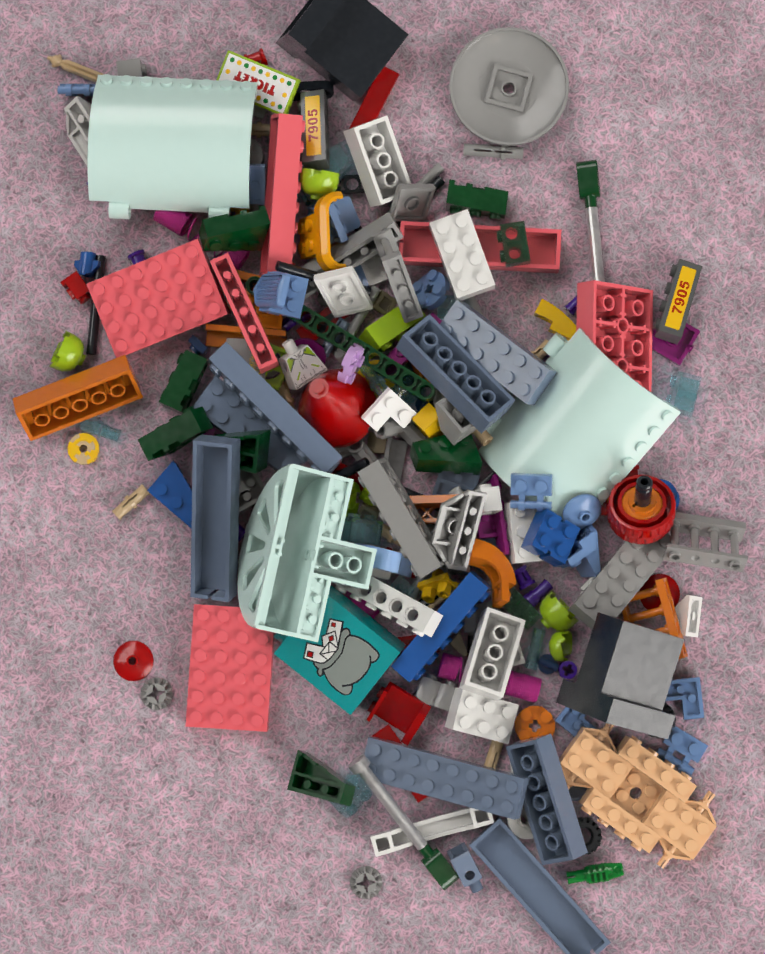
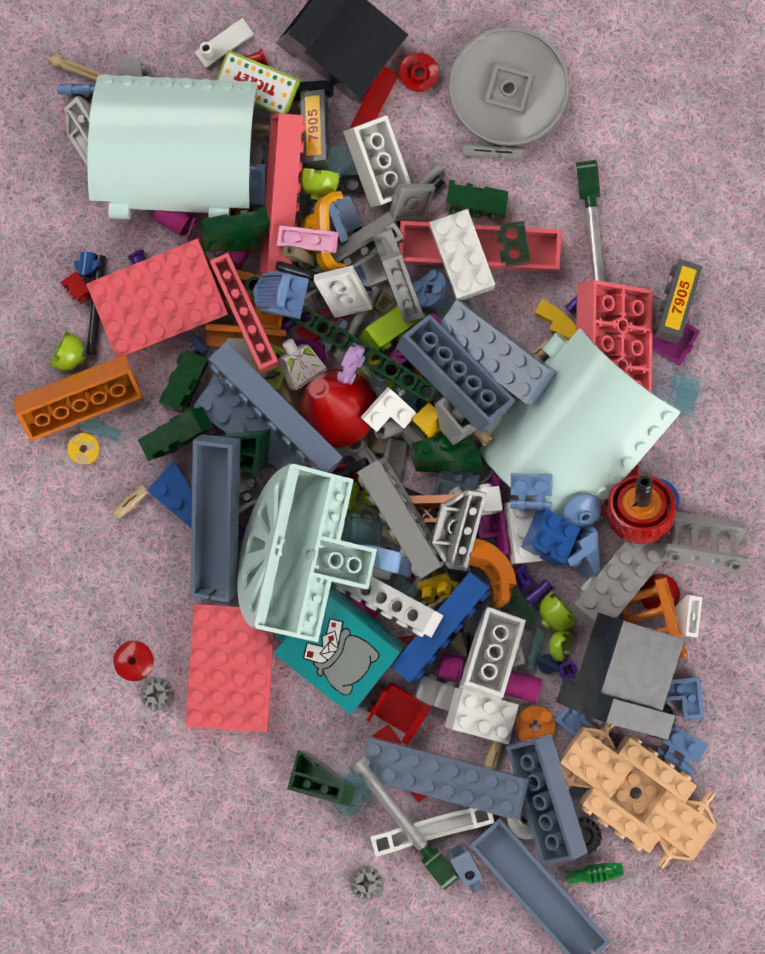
none -> white piece [194,18,254,69]
none -> bright pink tile [277,225,339,253]
none -> dark tan piece [282,246,316,269]
none -> red dish [399,53,439,92]

